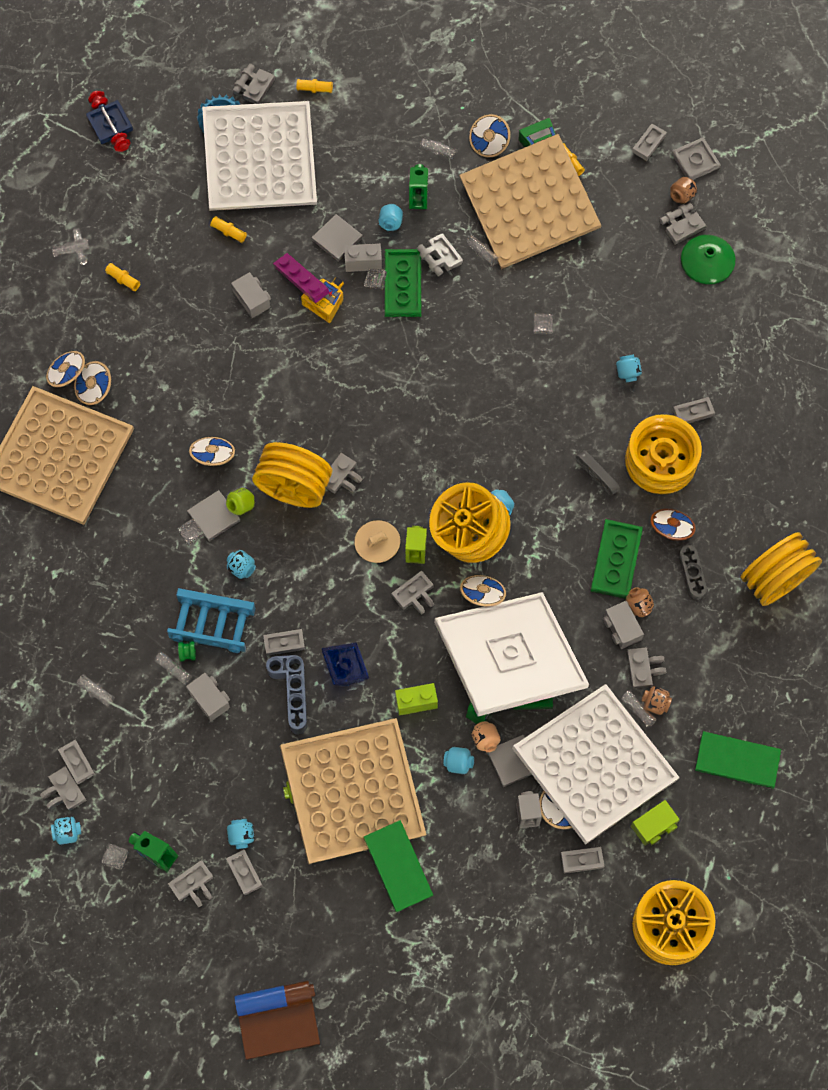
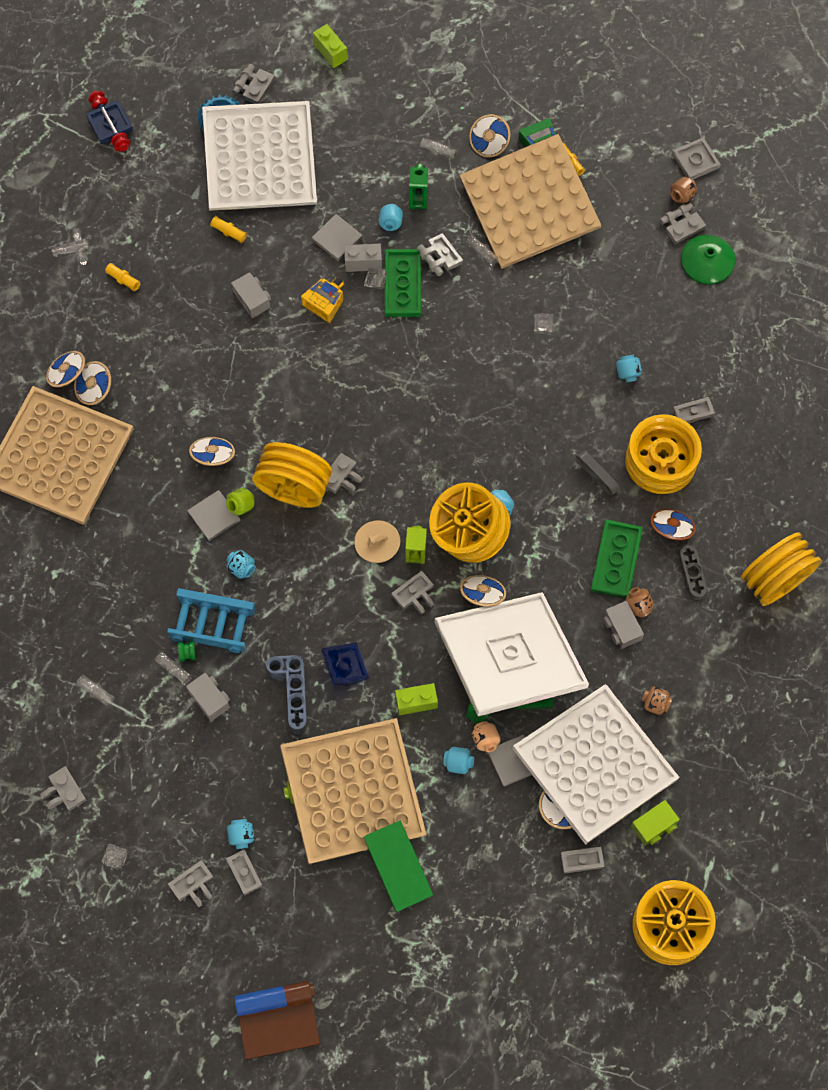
medium azure head [51,817,81,845] -> none
light grey plate [58,740,95,785] -> none
green torso [129,831,178,873] -> none
clear plate [177,519,204,546] -> none
light grey plate [263,629,305,656] -> none
magenta plate [273,253,330,303] -> none
yellow pin [296,79,333,93] -> none
light grey brick [516,791,542,829] -> none
clear pin [621,690,657,728] -> none
light grey hinge [627,647,666,689] -> none
light grey plate [632,124,667,161] -> none
green tile [695,731,781,789] -> none
none -> lime brick [313,24,348,68]

